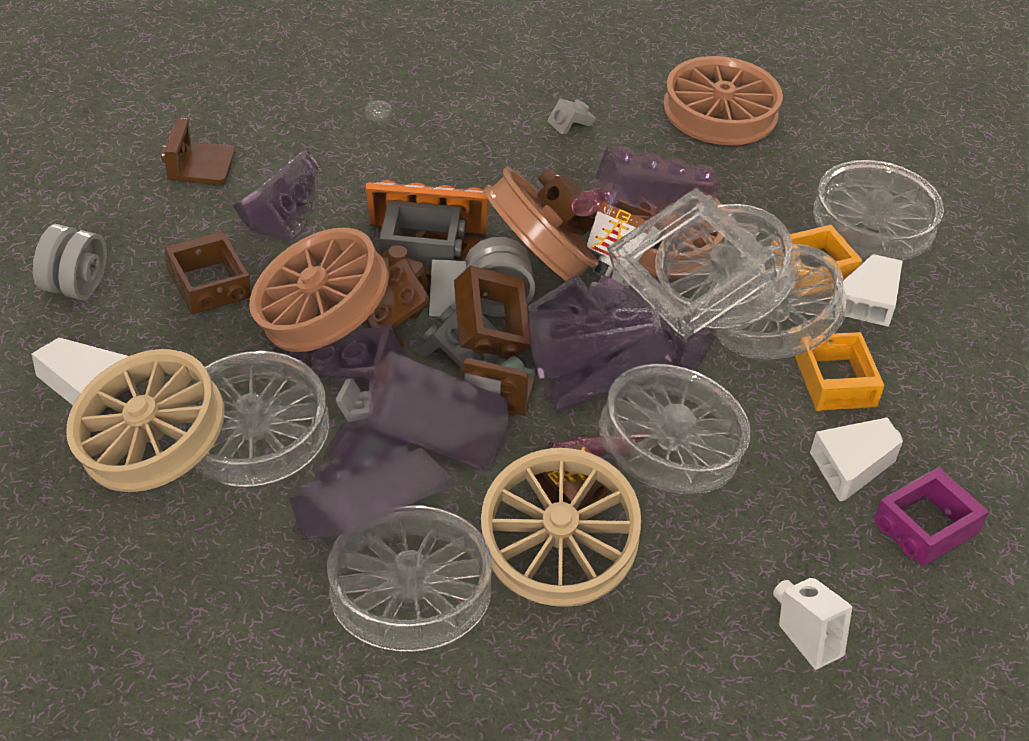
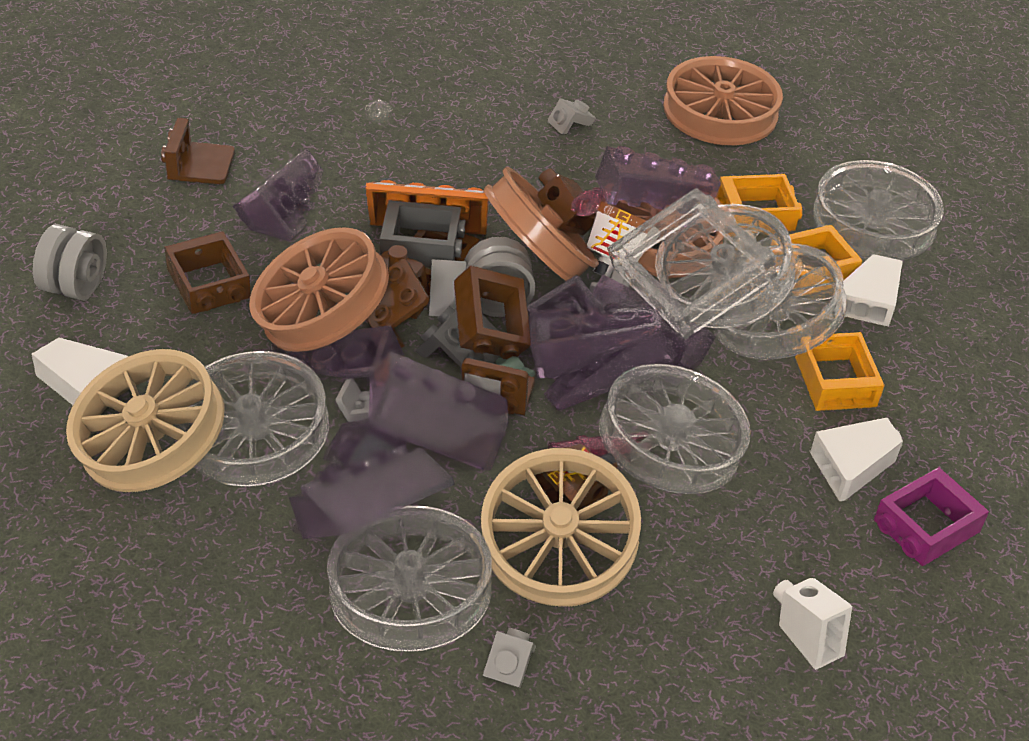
none -> light grey bracket [483,628,536,688]
none -> light orange window [716,174,802,234]

